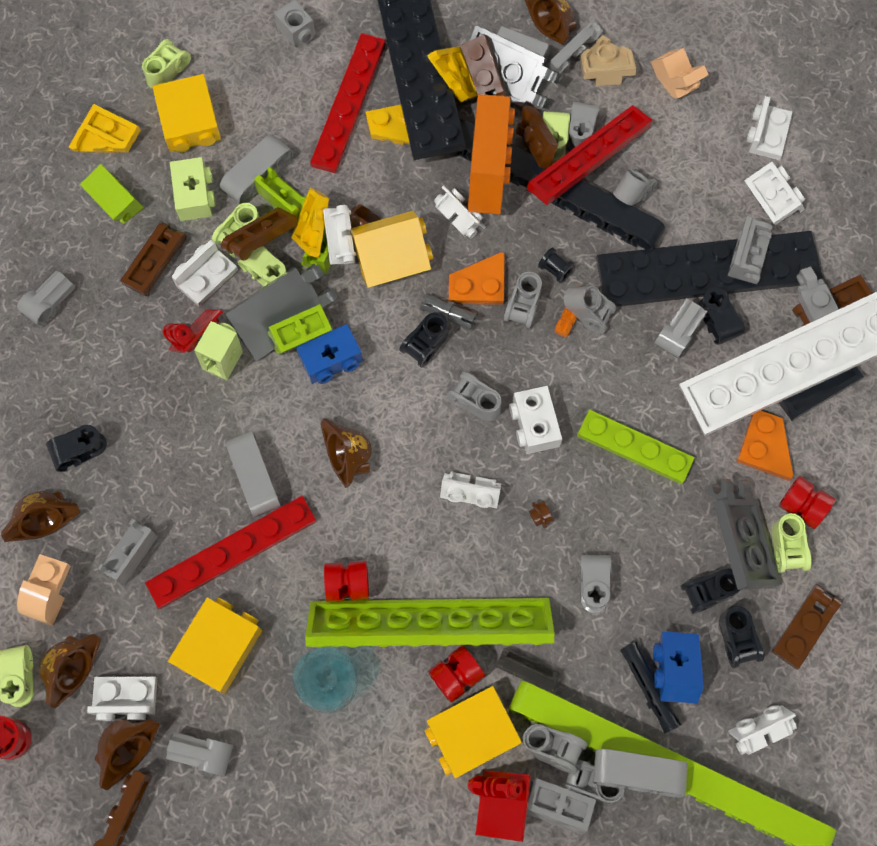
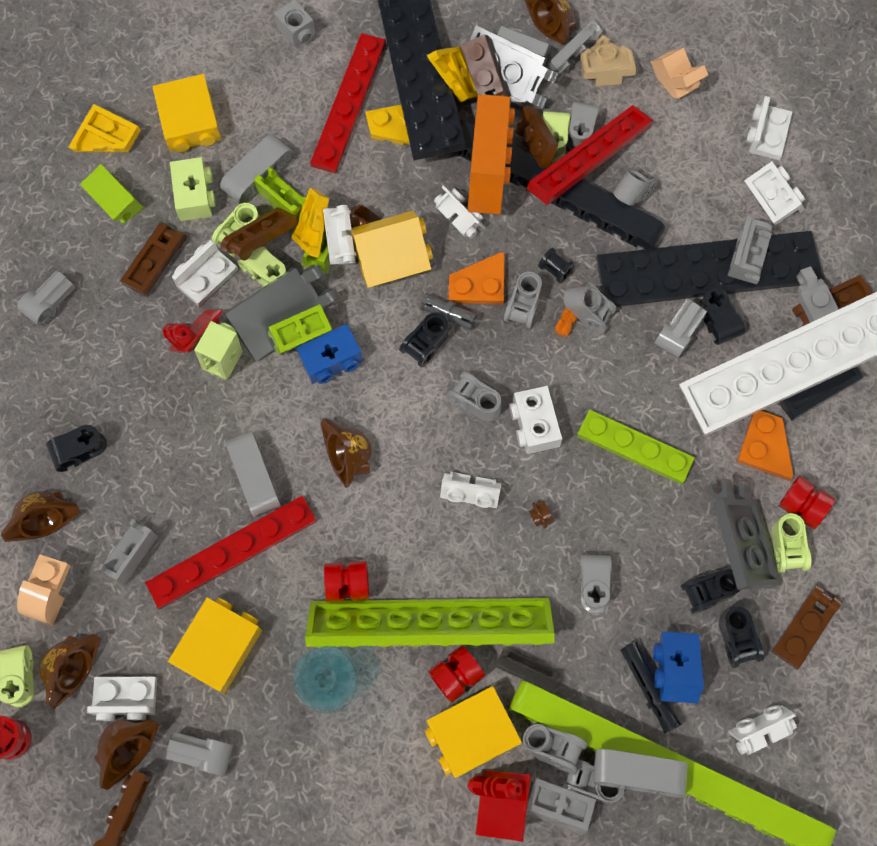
yellowish green piece [142,39,191,89] -> none

